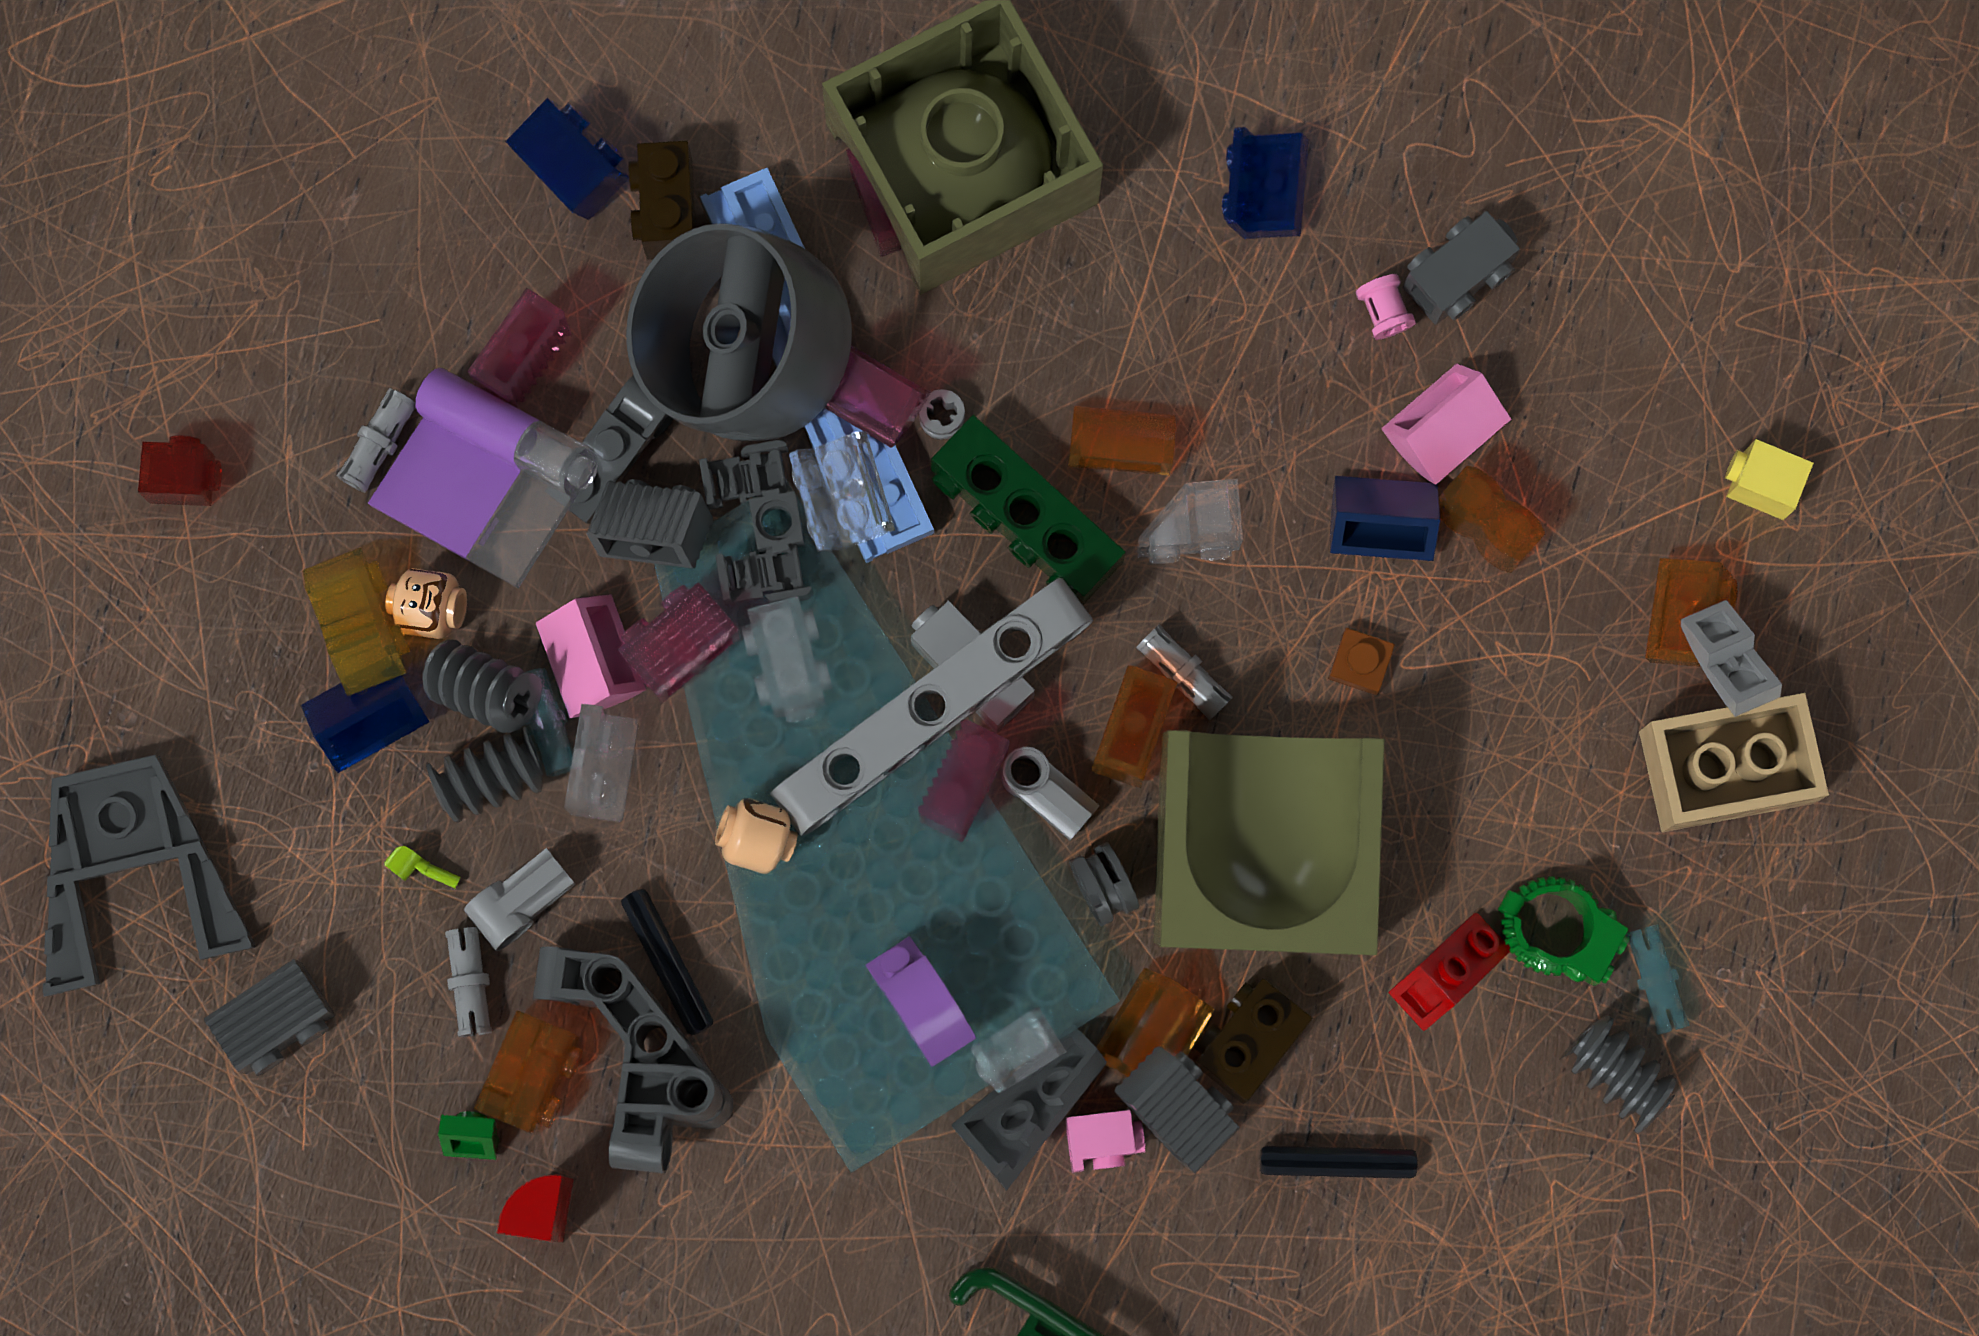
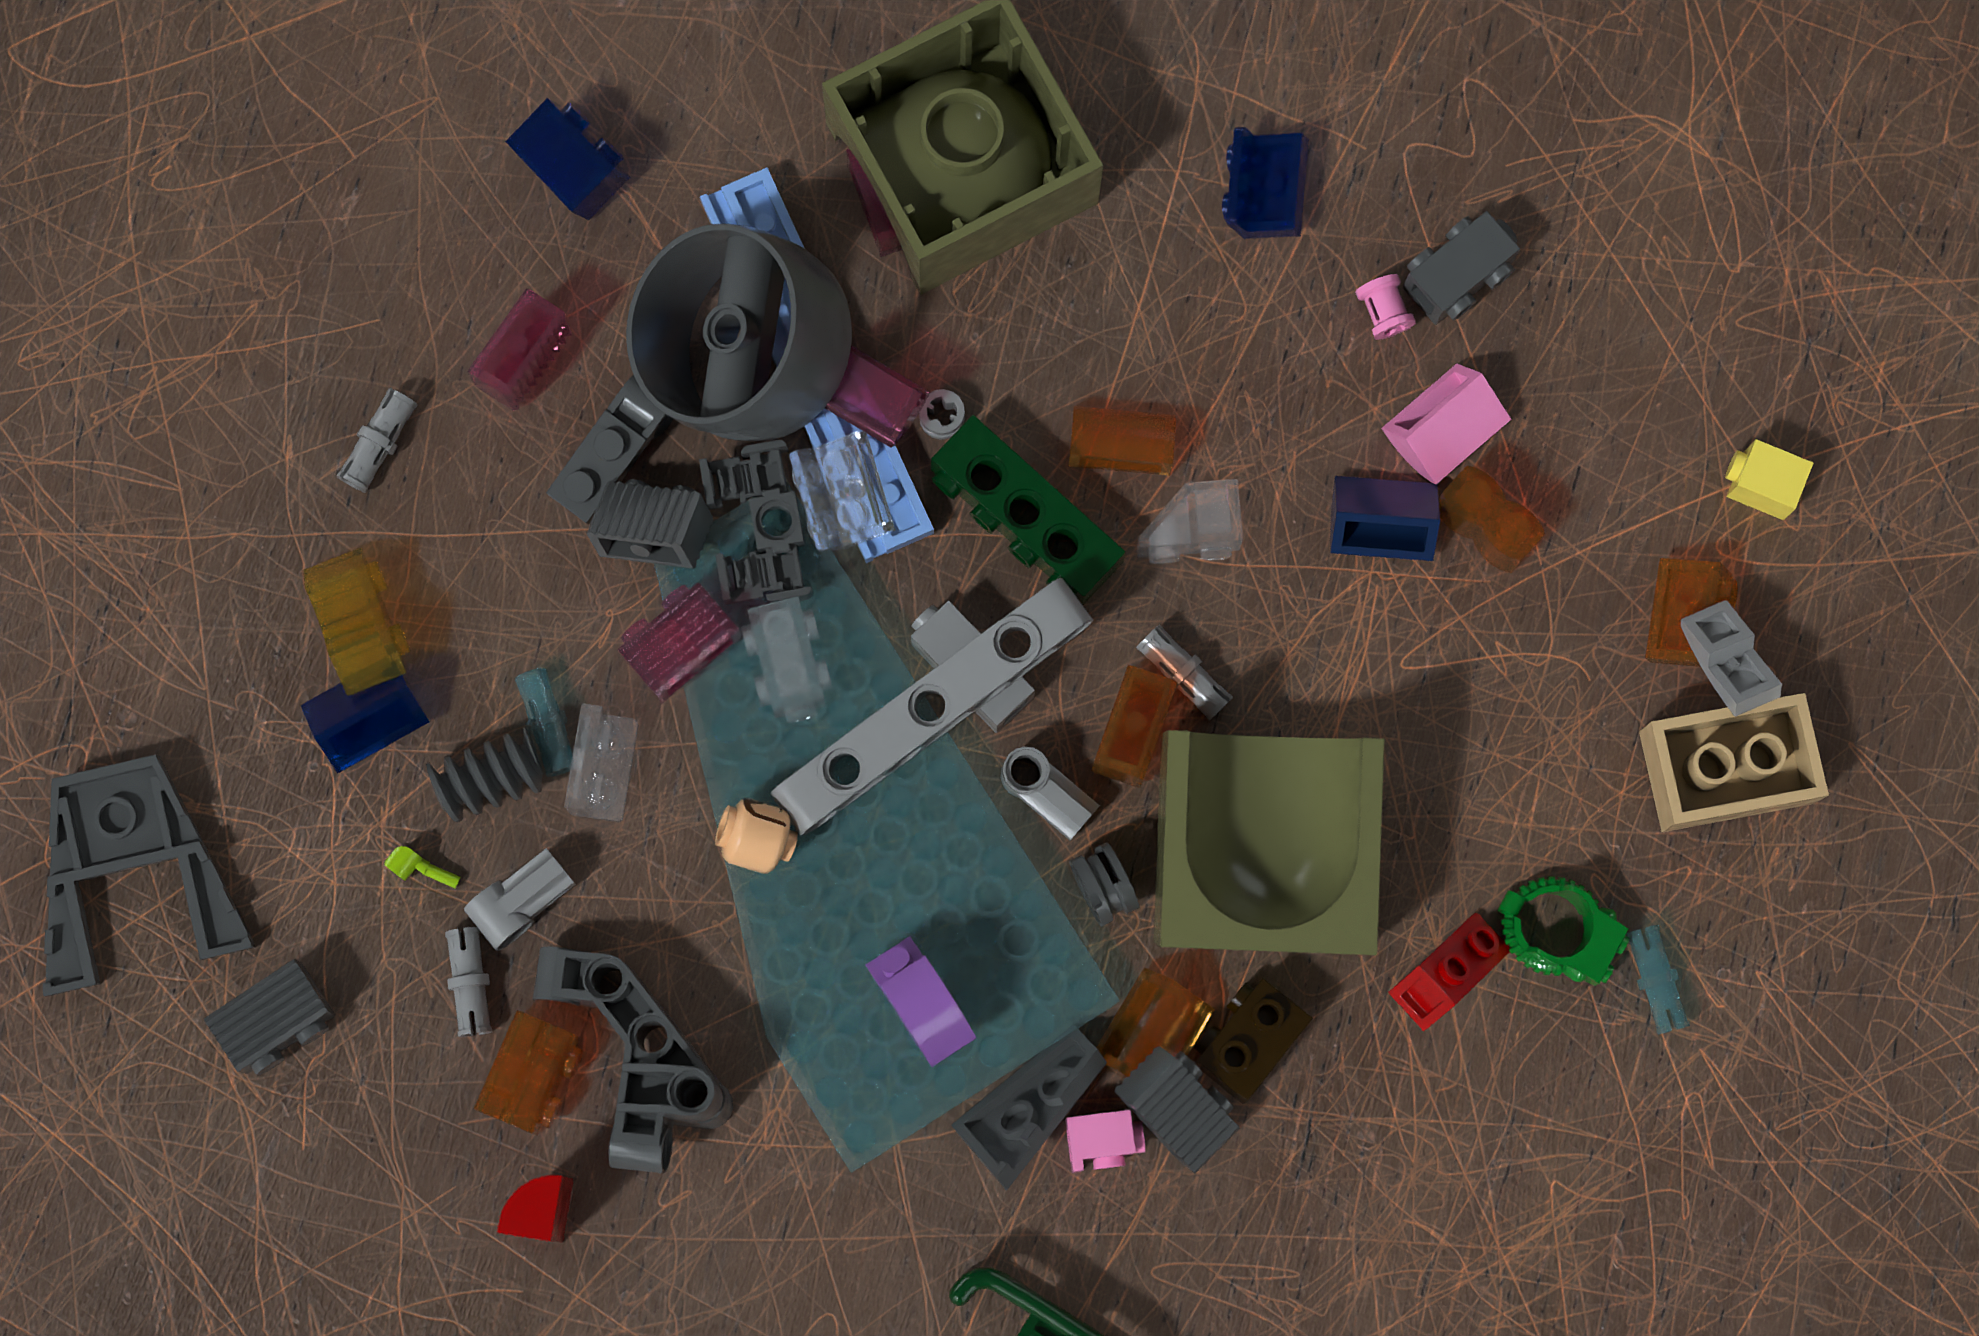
clear red brick [138,435,222,506] -> none
medium lavender door [368,367,598,589] -> none
light nougat head [385,568,467,639] -> none
dark grey piece [422,639,542,733] -> none
green plate [438,1111,499,1160] -> none
bright pink brick [536,595,646,718] -> none
black axle [621,889,713,1035] -> none
dark brown brick [628,141,696,260] -> none
clear pink brick [917,720,1010,843] -> none
clear bracket [971,1007,1066,1093] -> none
black axle [1260,1146,1418,1179] -> none
dark orange plate [1328,628,1395,696] -> none
dark grey piece [1559,1015,1677,1134] -> none

